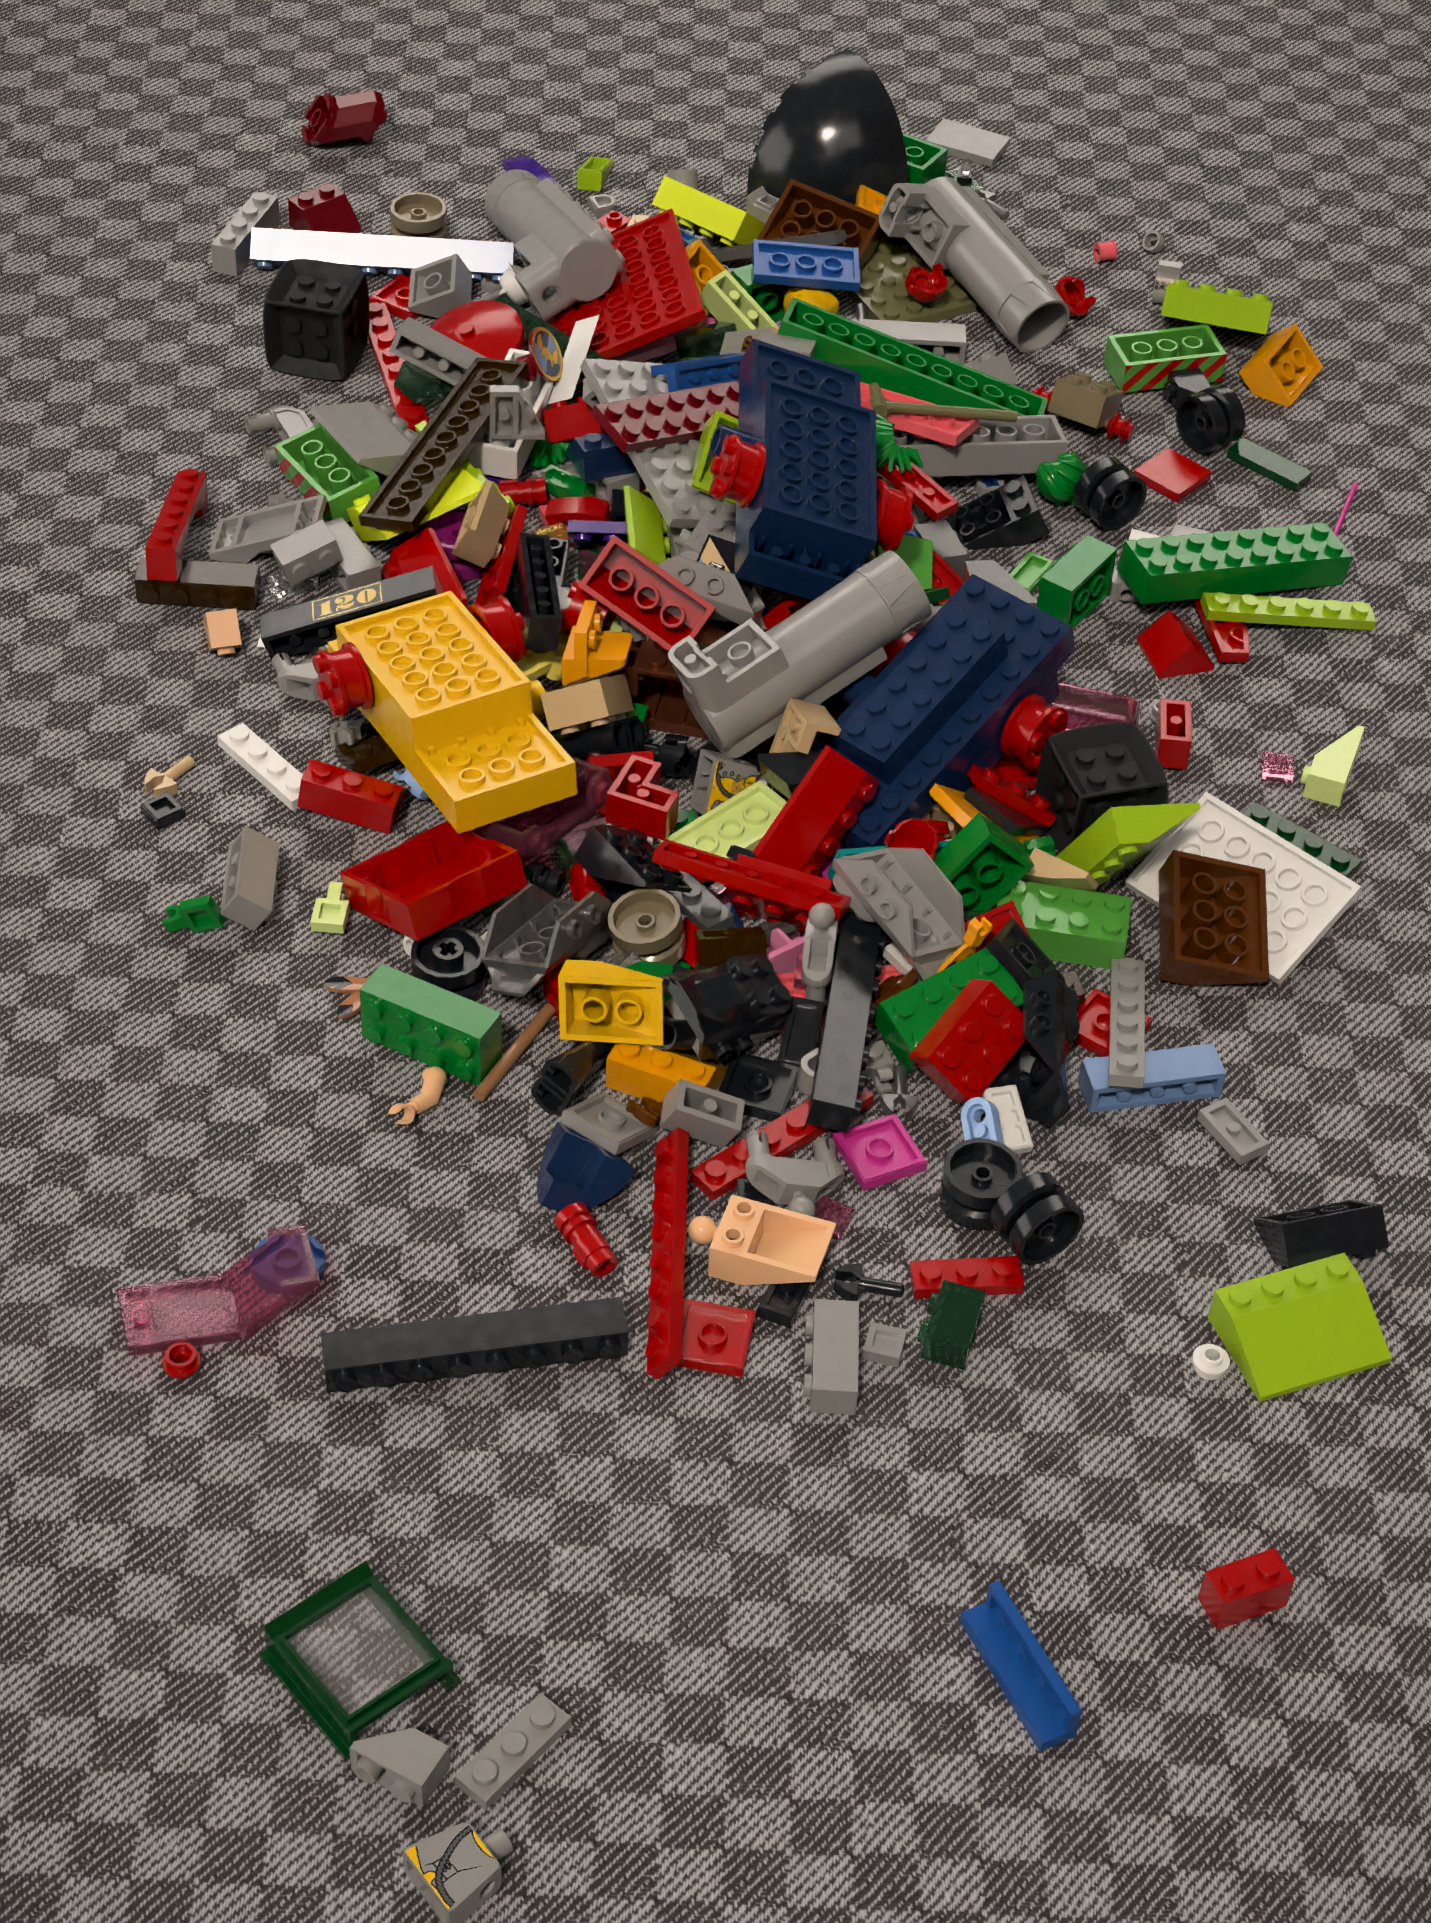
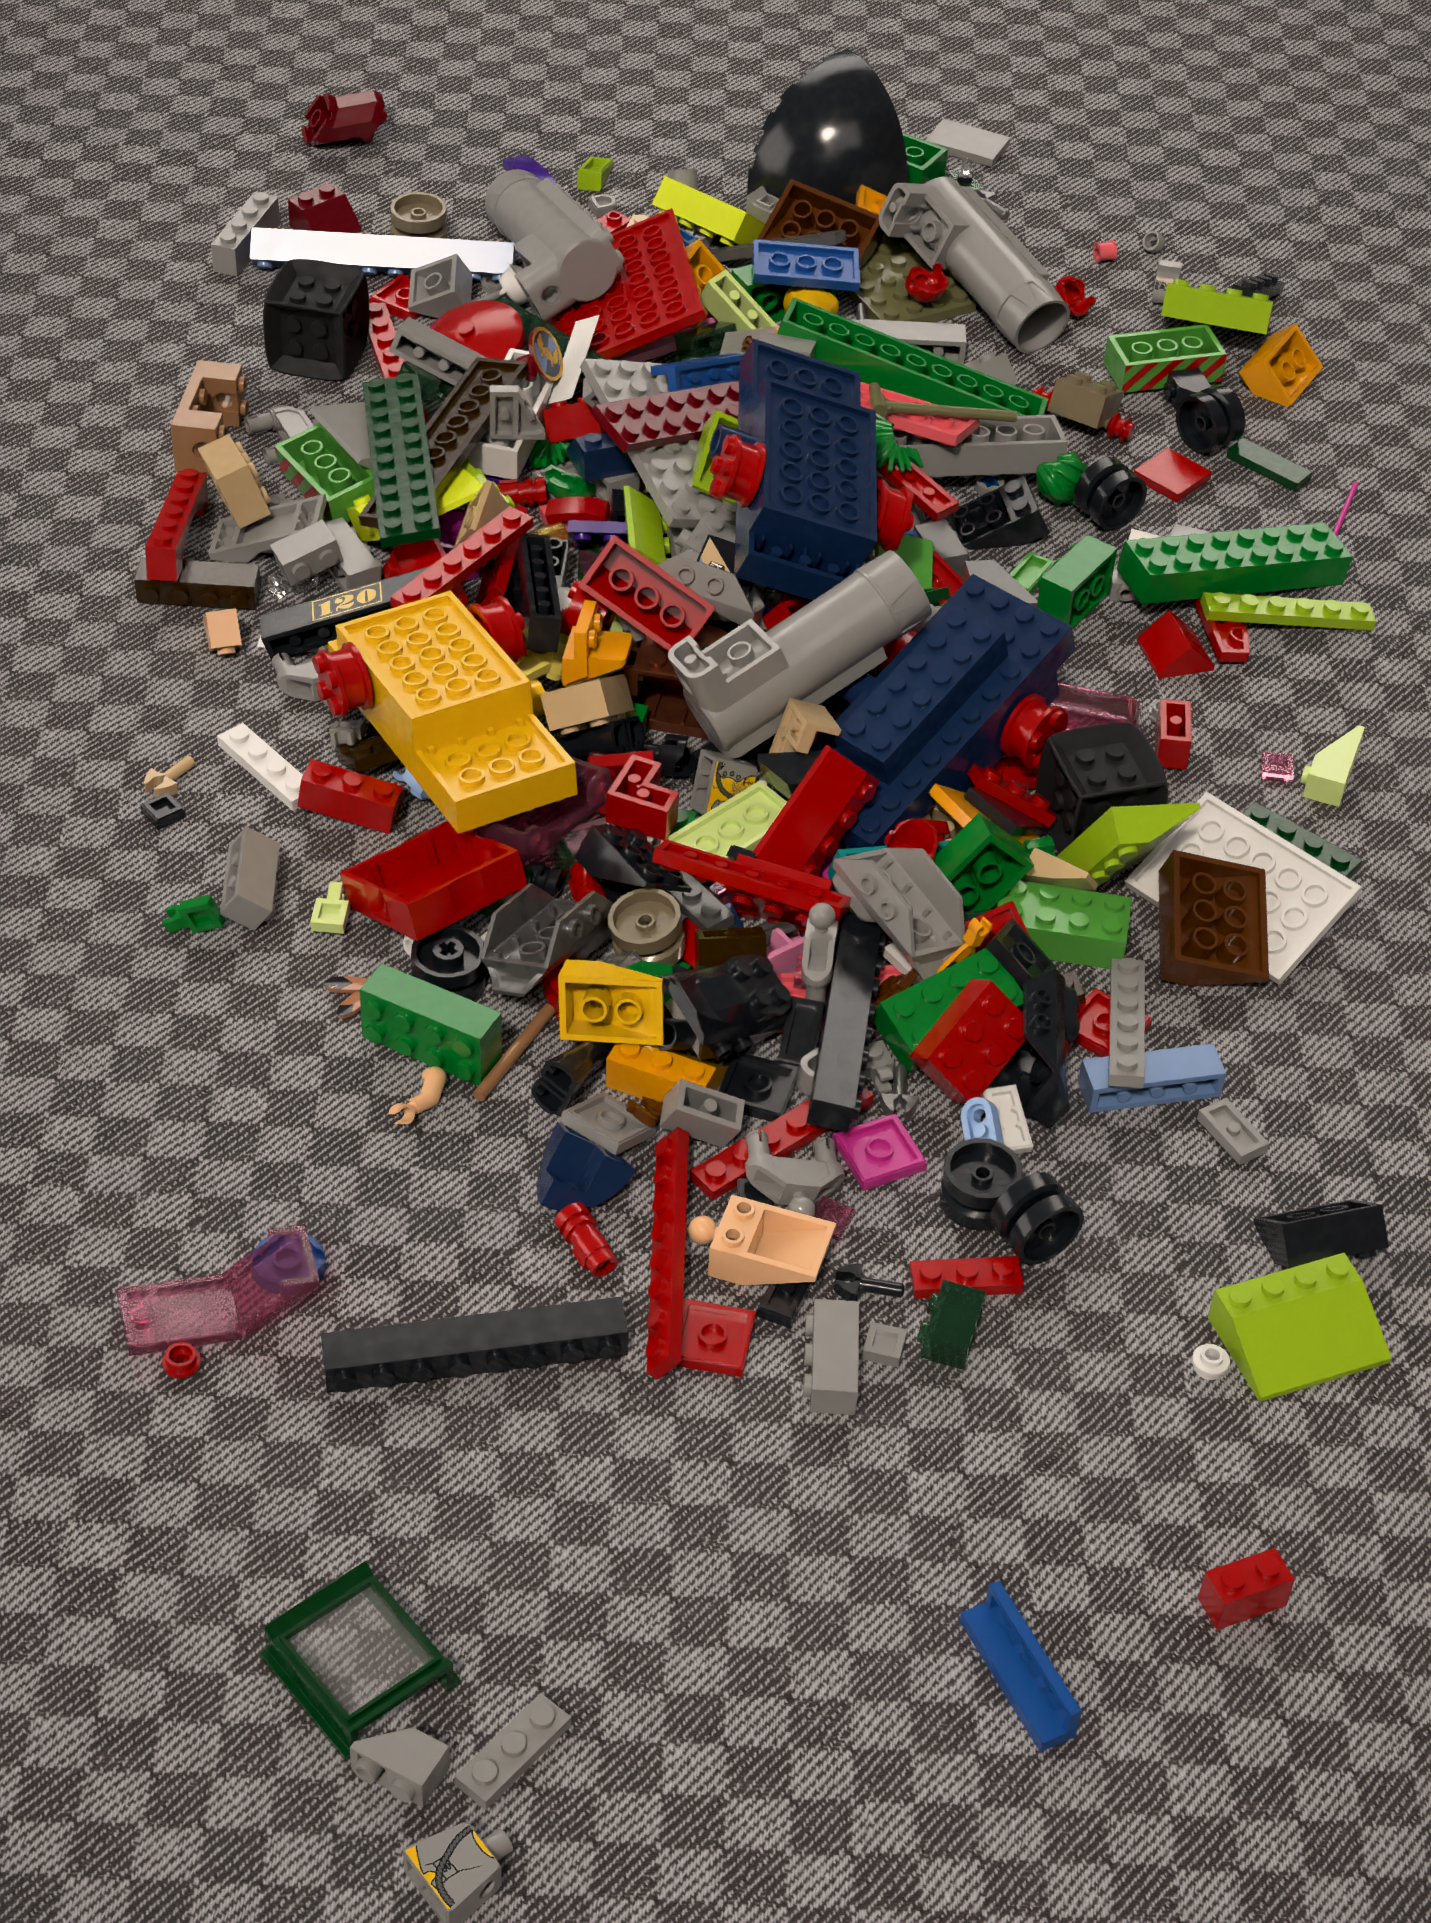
none -> medium nougat plate [171,360,249,475]
none -> tan brick [198,434,271,529]
none -> dark green plate [362,373,442,548]
none -> plate [390,506,534,608]
none -> black plate [1232,273,1285,297]

